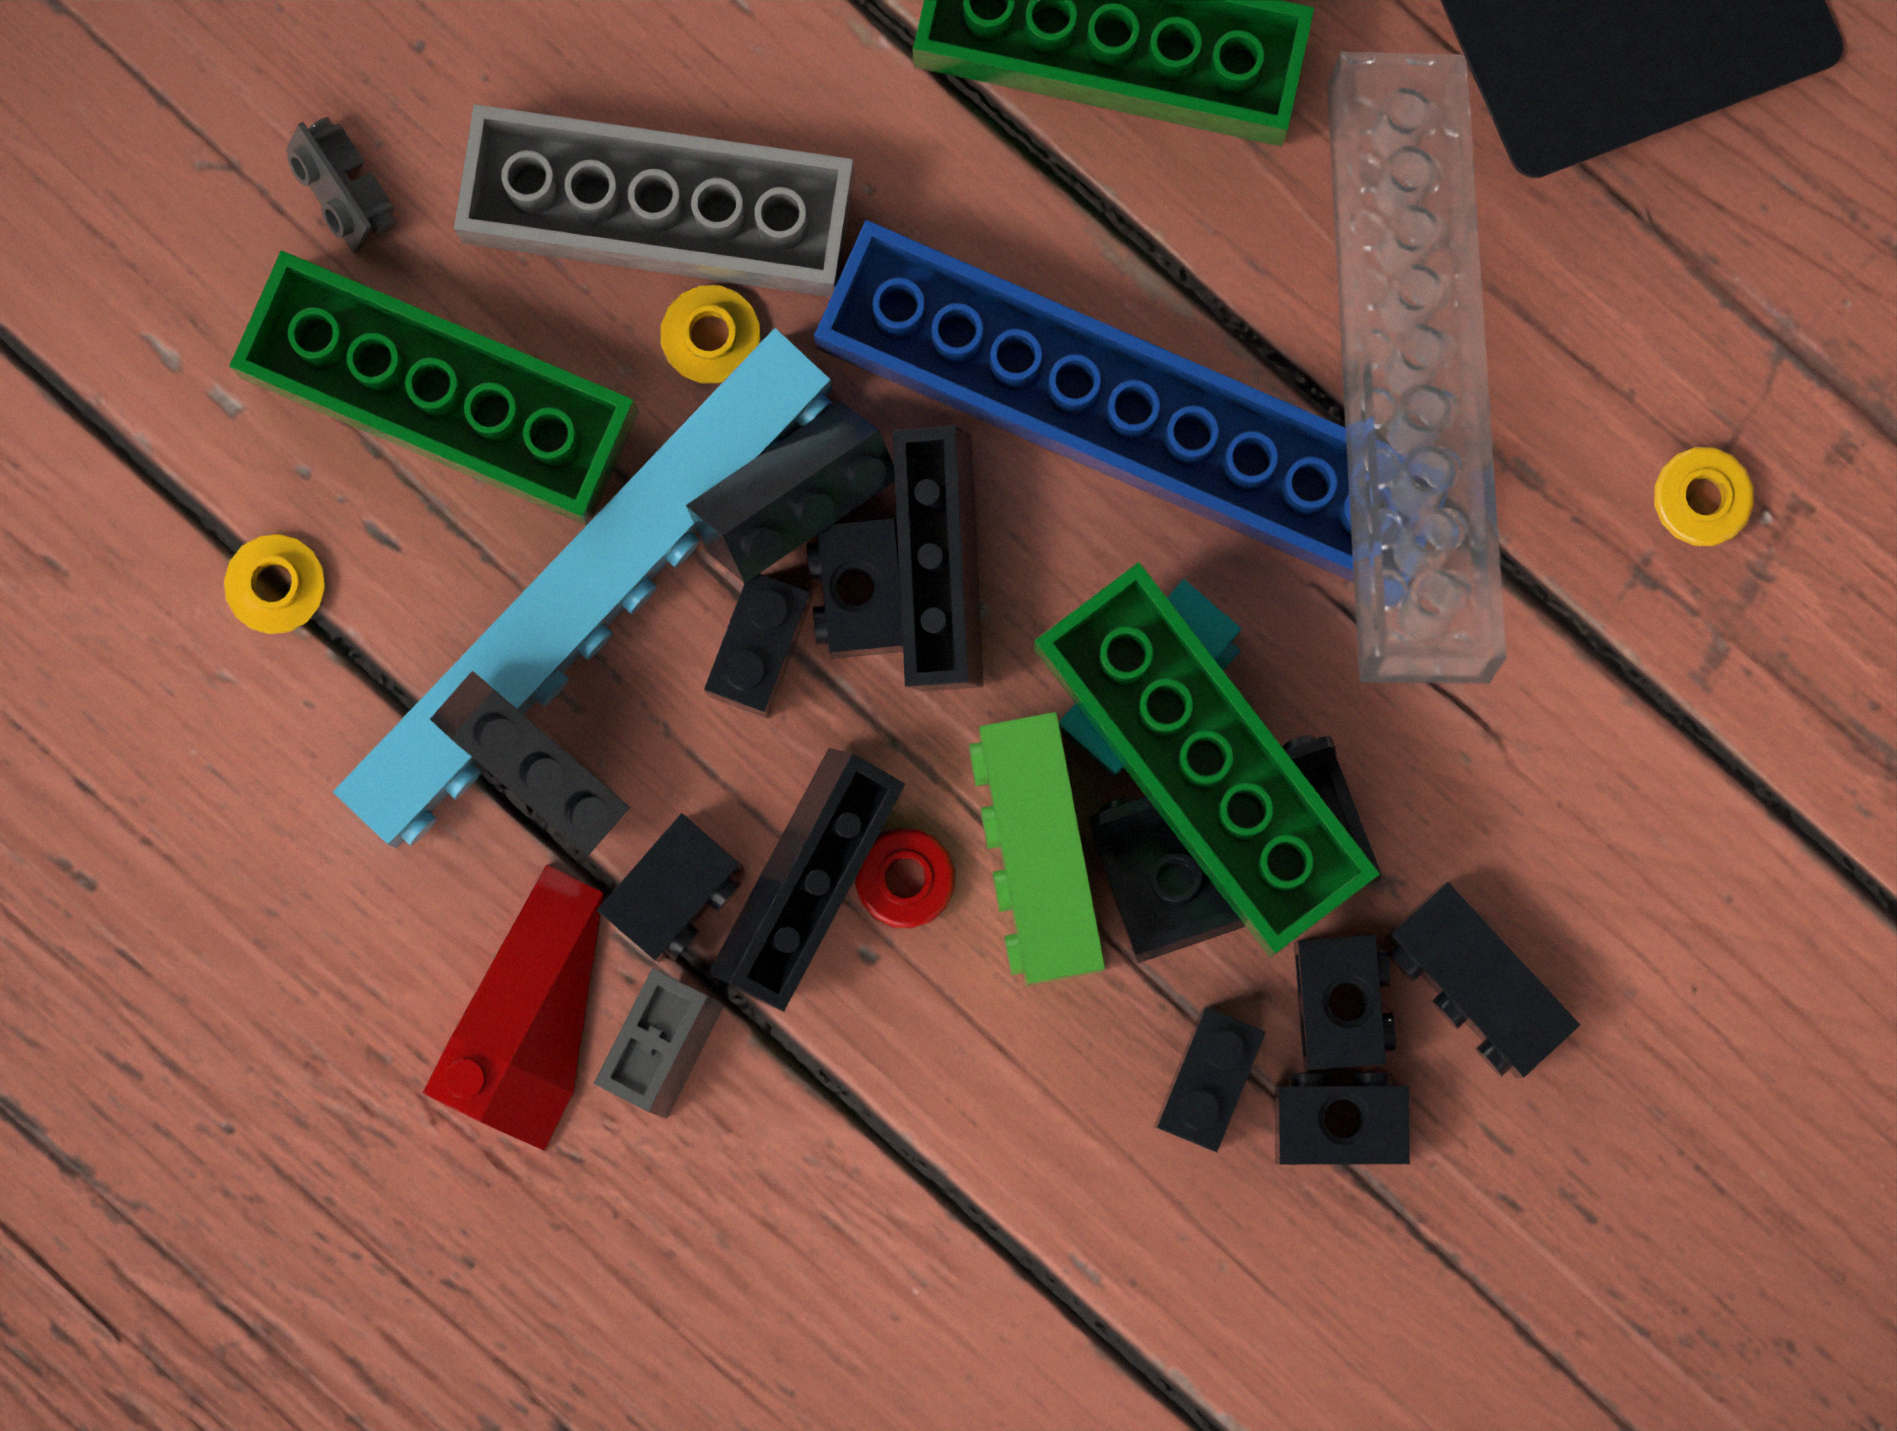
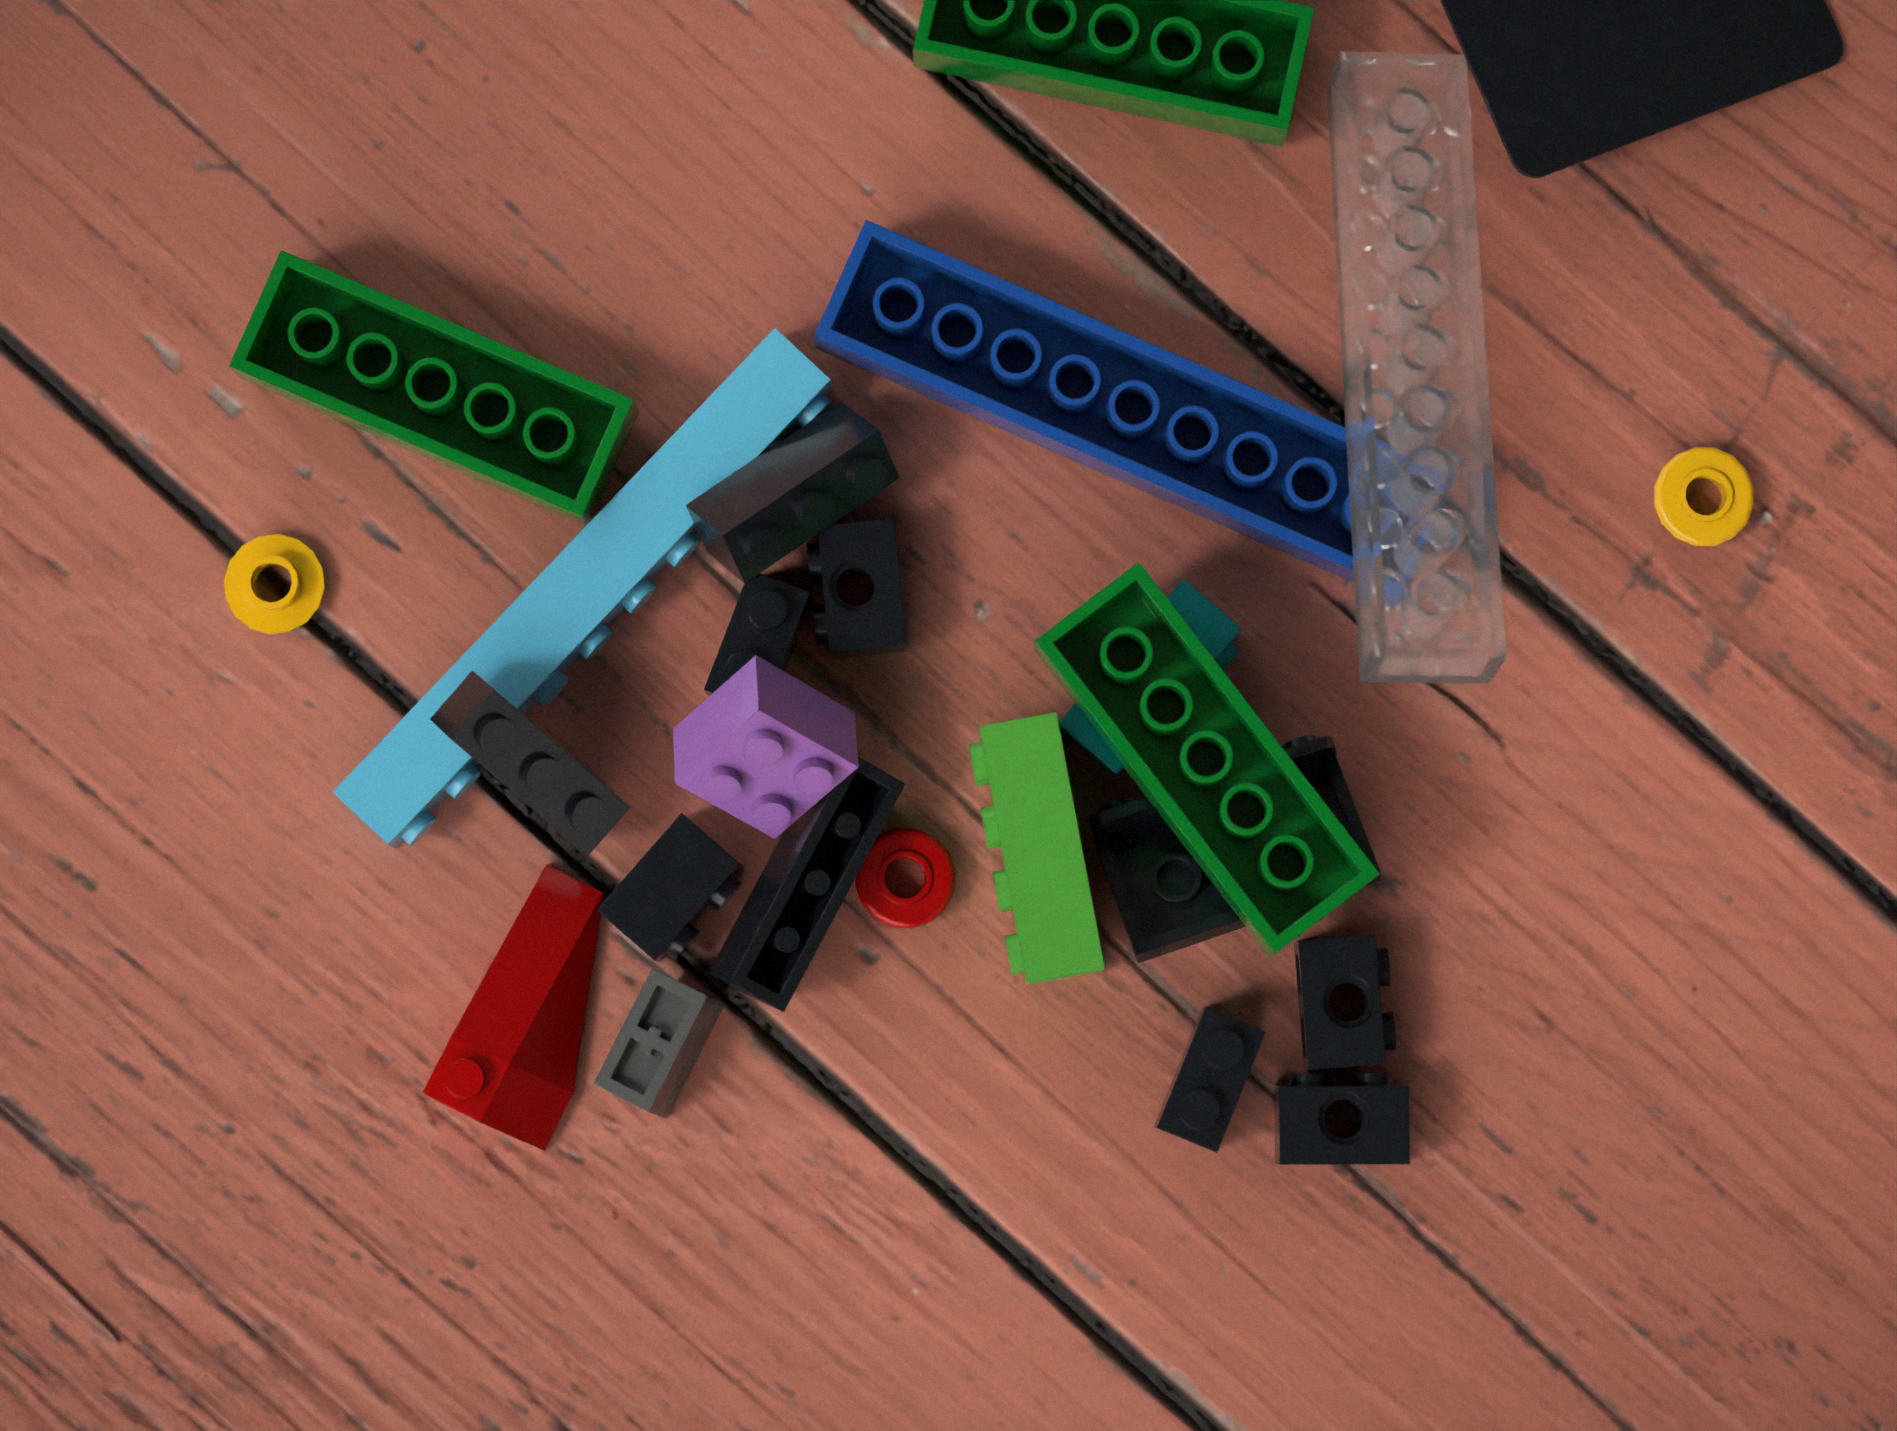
dark grey hinge [286,117,397,254] -> none
light grey brick [454,104,855,297] -> none
yellow piece [661,285,760,383] -> none
black brick [892,426,984,691] -> none
black brick [1385,882,1580,1078] -> none
none -> medium lavender brick [673,655,859,839]

